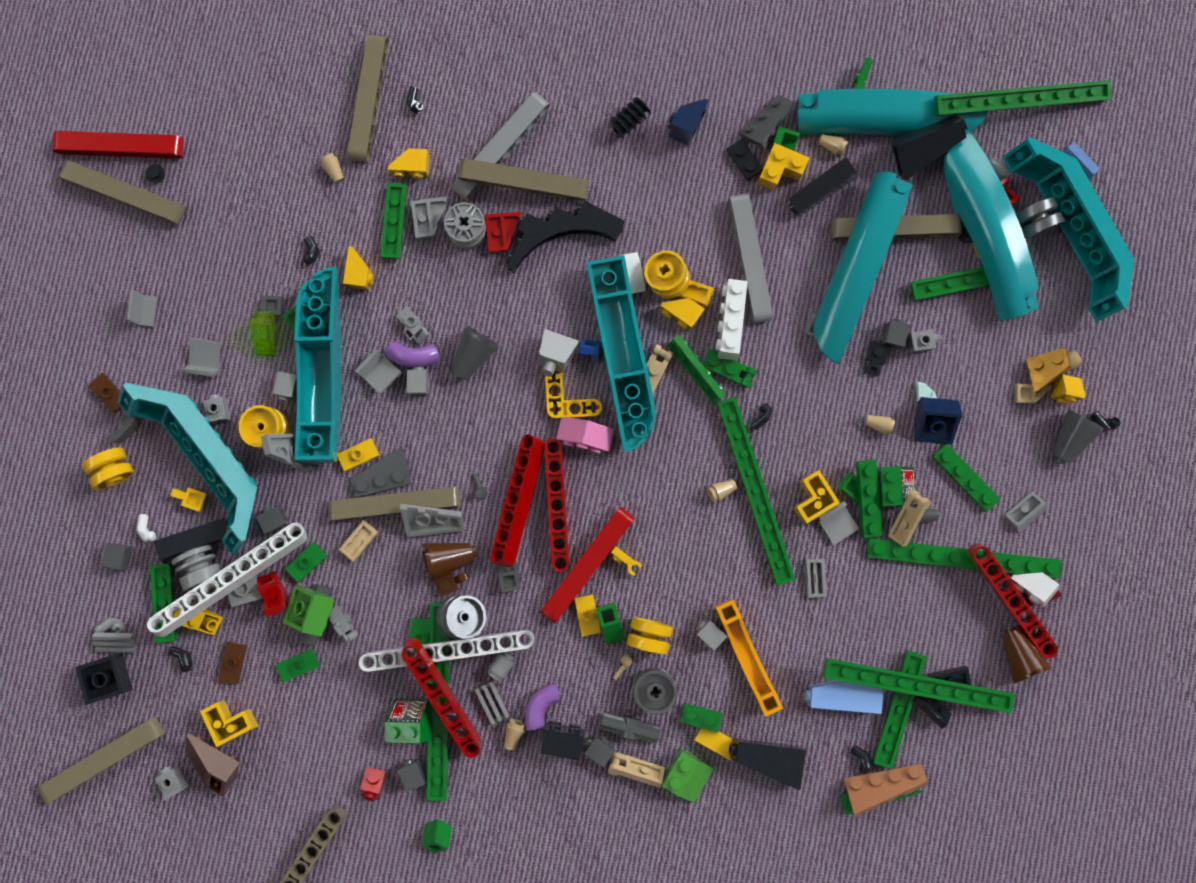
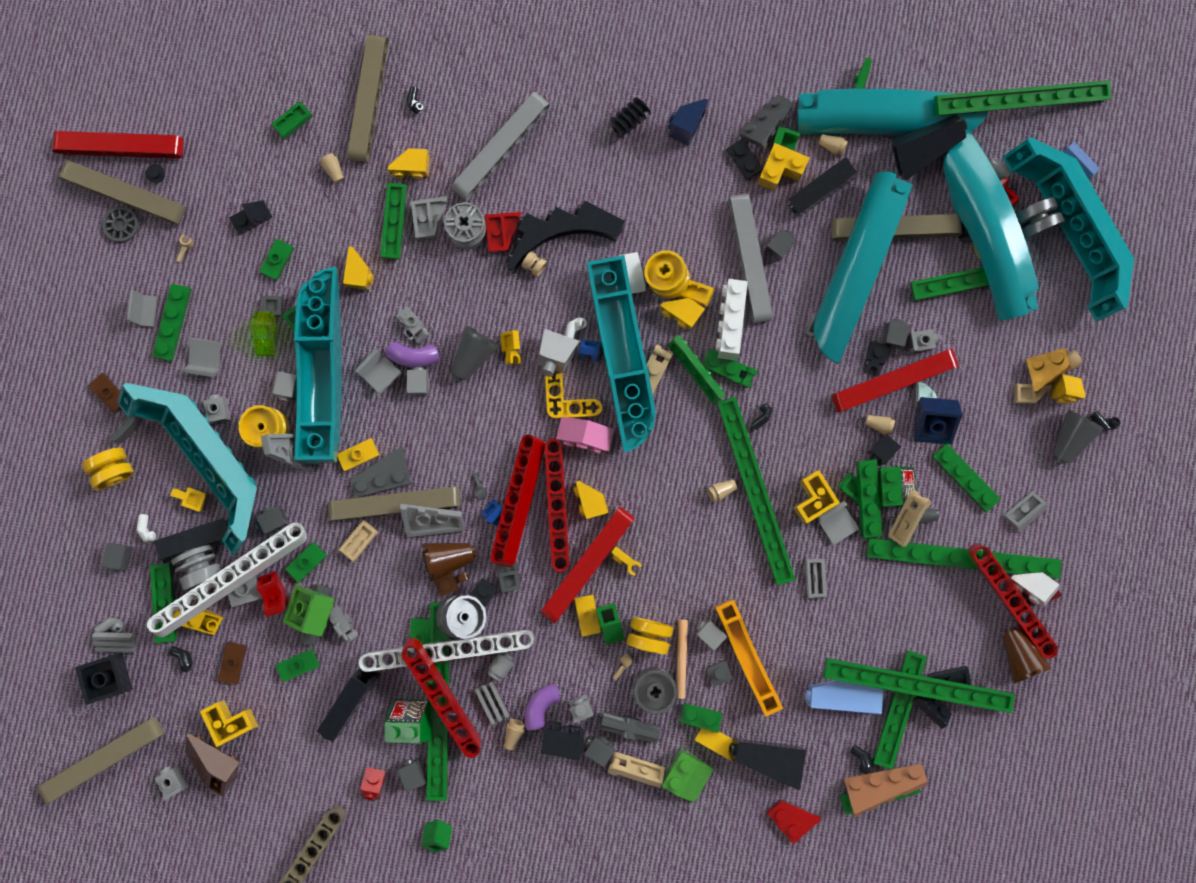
black arm [303,236,320,265] -> none
dark tan beam [458,158,589,201] -> none
none -> dark grey wheel [102,207,139,243]
none -> green plate [152,283,192,362]
none -> tan hand [176,235,194,262]
none -> black slope [229,200,273,235]
none -> green plate [259,238,295,281]
none -> green plate [271,101,313,140]
none -> black slope [317,664,381,743]
none -> black brick [470,578,498,608]
none -> blue tile [481,499,503,526]
none -> yellow plate [500,330,521,365]
none -> tan wheel [521,251,547,277]
none -> white arm [565,317,587,339]
none -> light grey brick [568,694,594,723]
none -> yellow slope [573,481,609,519]
none -> light nougat piece [676,619,688,699]
none -> dark grey plate [707,660,733,686]
none -> dark grey brick [765,228,796,261]
none -> red wing [767,799,822,844]
none -> red beam [830,348,960,413]
none -> black brick [867,434,901,465]

